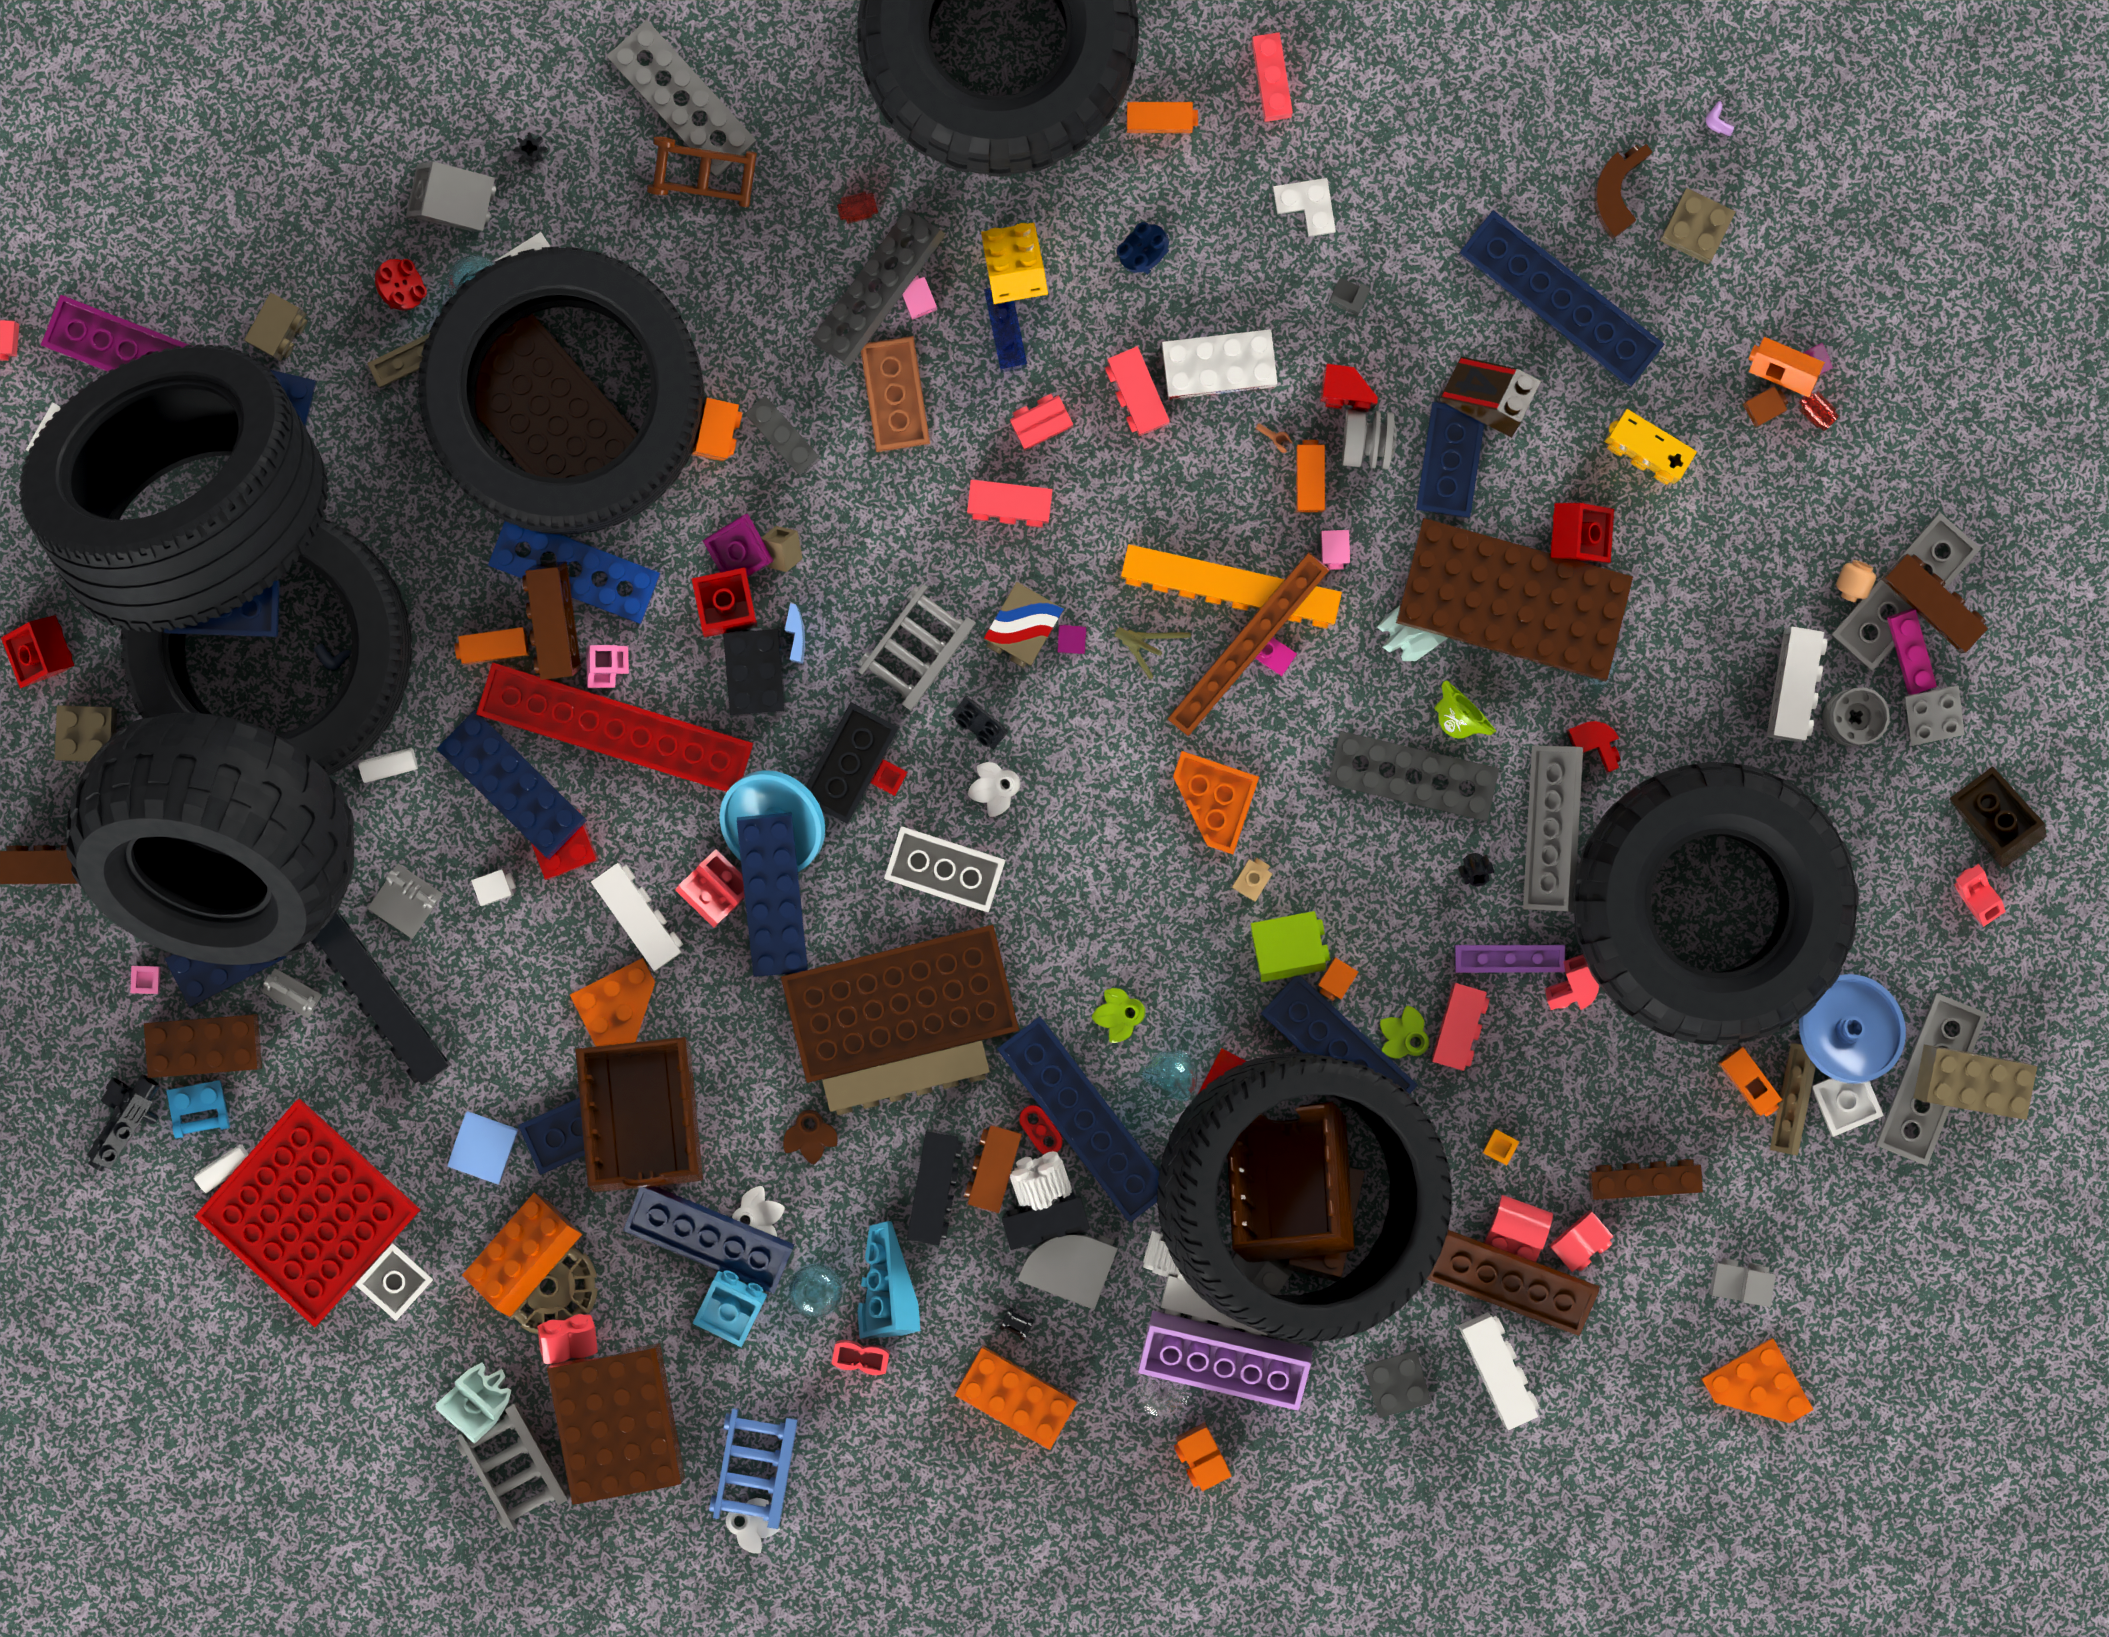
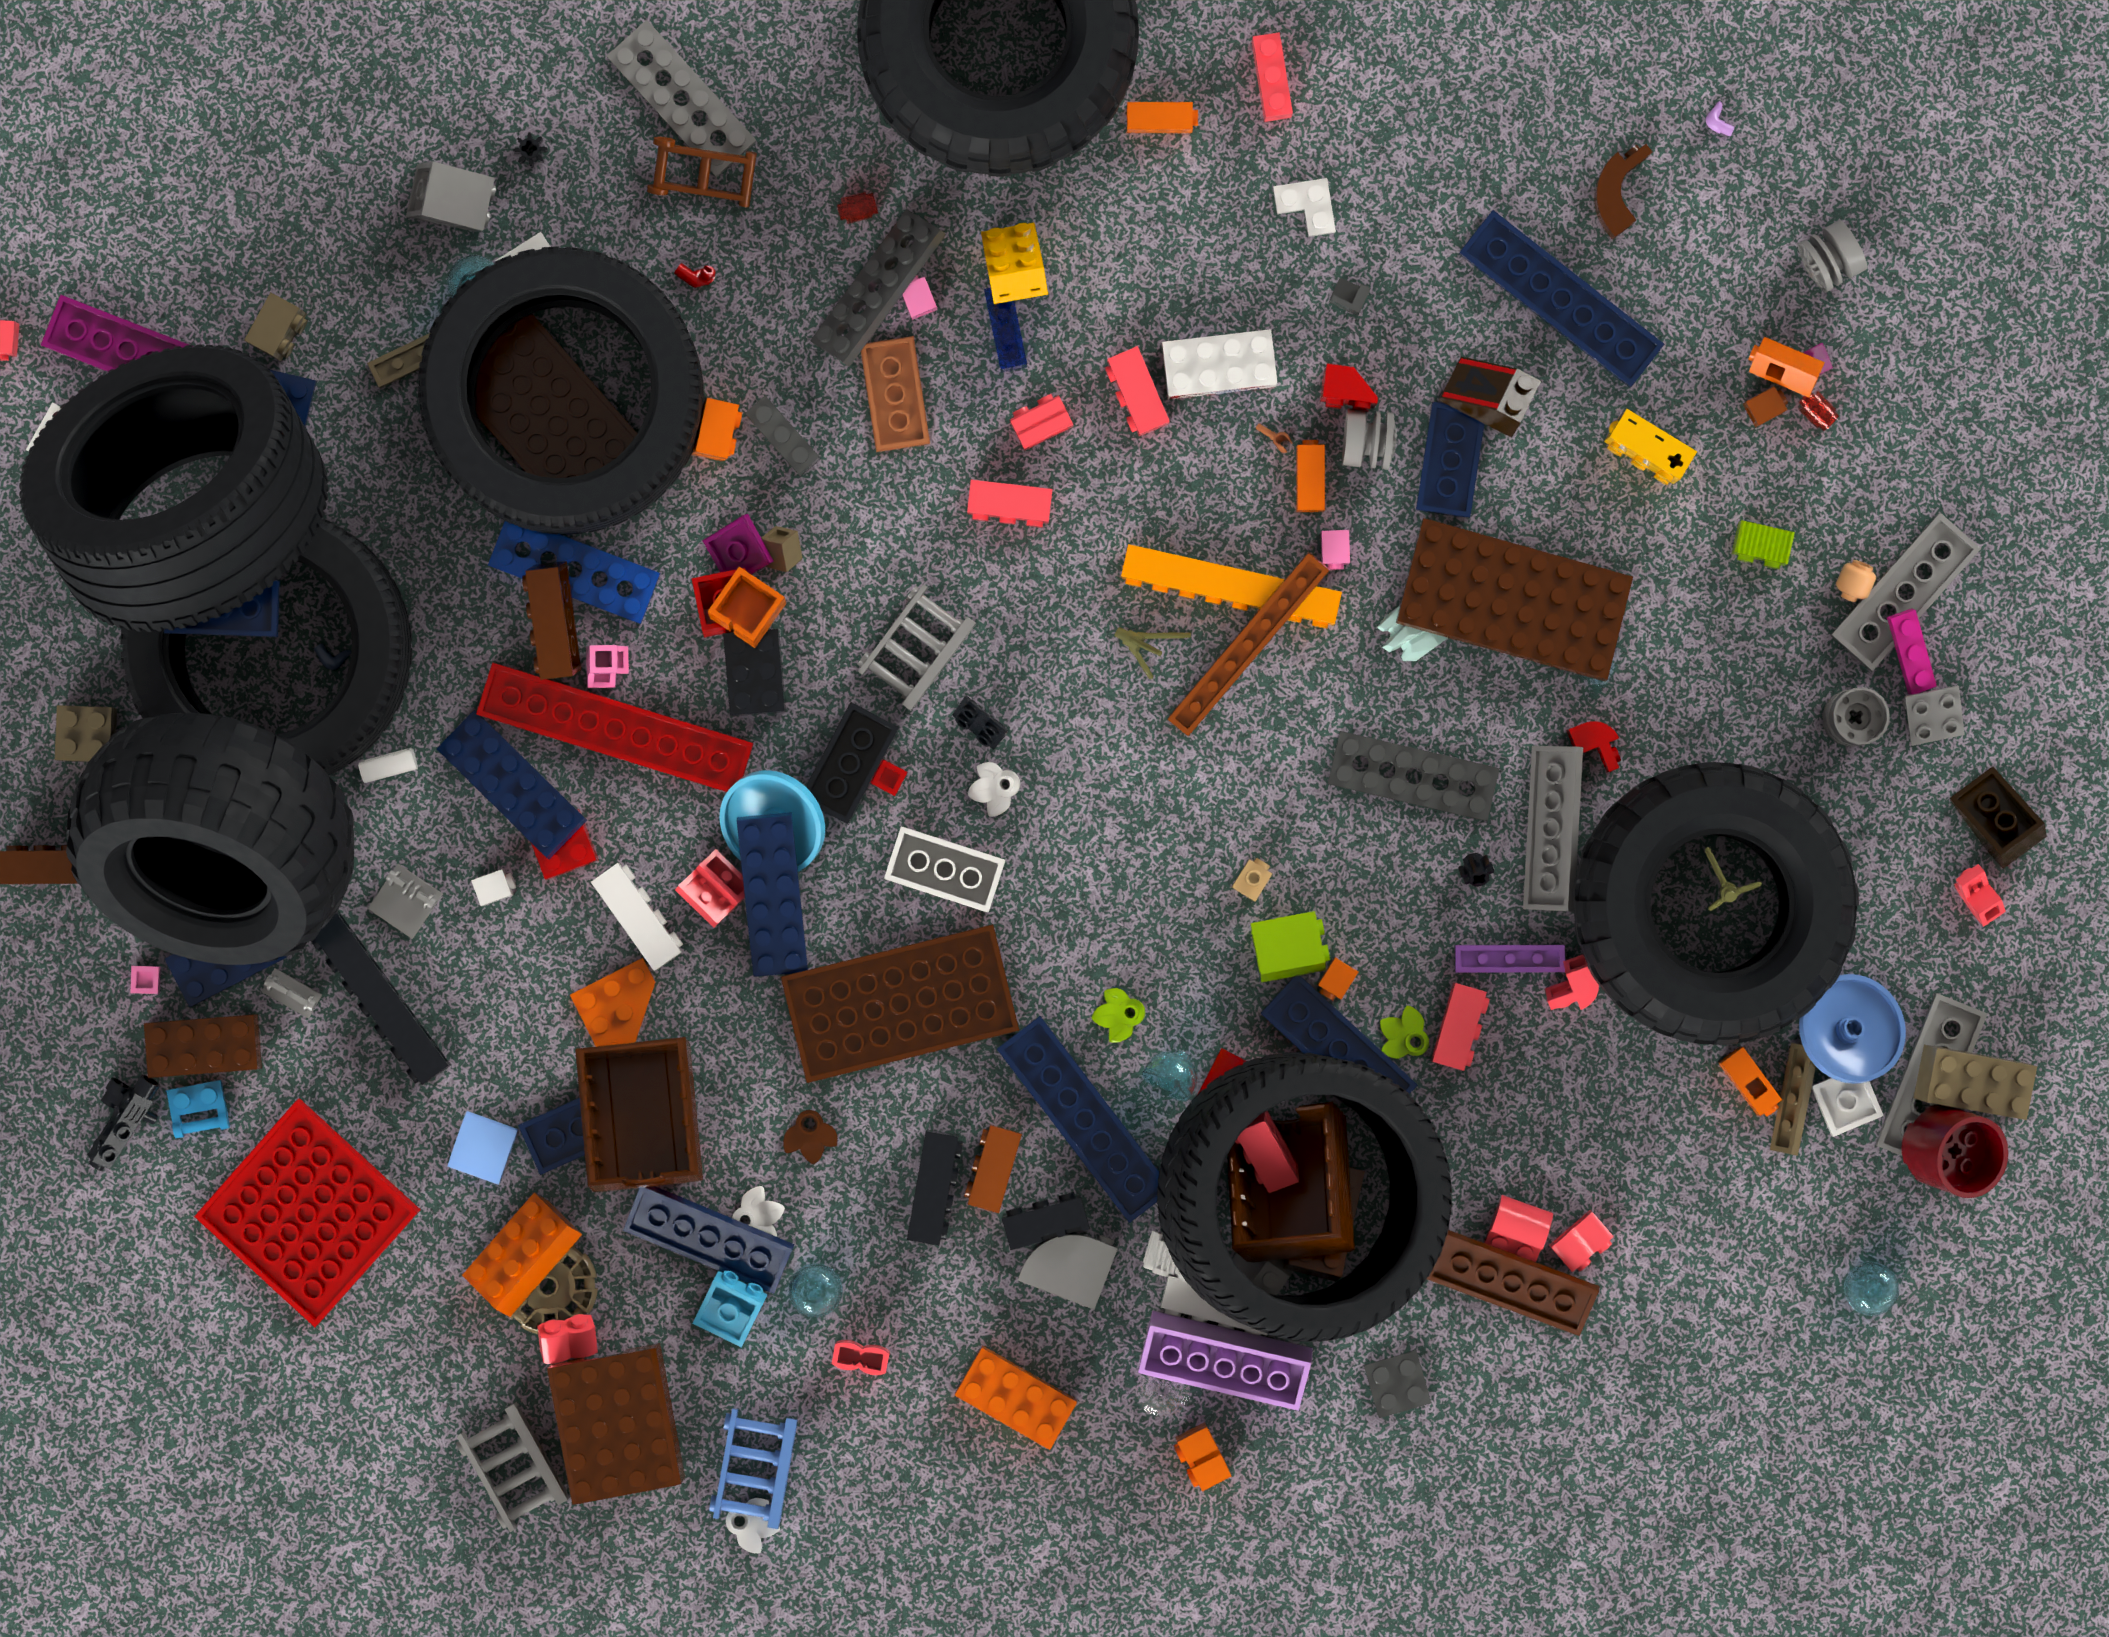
red slope [1,615,75,688] -> none
white brick [194,1144,249,1193] -> none
white brick [355,1243,433,1321] -> none
red plate [375,259,427,311] -> none
light aqua plate [435,1362,511,1444] -> none
orange brick [454,627,529,665] -> none
light blue slope [785,603,805,664] -> none
dark tan brick [822,1040,990,1115] -> none
medium azure wedge [858,1221,921,1339] -> none
panel [984,582,1064,668] -> none
black bush [999,1307,1034,1341] -> none
white brick [1010,1151,1072,1211] -> none
red plate [1019,1105,1062,1154] -> none
magenta slope [1058,625,1086,654] -> none
dark blue plate [1116,222,1169,275] -> none
orange plate [1173,751,1259,855] -> none
dark pink plate [1255,637,1297,677] -> none
lime hat [1434,680,1496,739] -> none
white brick [1458,1312,1540,1430] -> none
light orange plate [1482,1128,1520,1166] -> none
red slope [1551,503,1614,563] -> none
reddish brown brick [1588,1159,1703,1200] -> none
dark tan brick [1659,188,1736,264] -> none
orange plate [1701,1338,1814,1423] -> none
light grey brick [1709,1258,1776,1307] -> none
white brick [1766,627,1827,742] -> none
reddish brown brick [1881,554,1989,654] -> none
none -> red arm [674,263,716,288]
none -> orange piece [708,567,786,648]
none -> coral brick [1235,1111,1299,1193]
none -> olive plant [1705,847,1762,911]
none -> lime brick [1731,520,1795,569]
none -> light grey wheel [1798,220,1868,293]
none -> clear light blue cylinder [1844,1261,1899,1316]
none -> dark red brick [1902,1104,2008,1198]

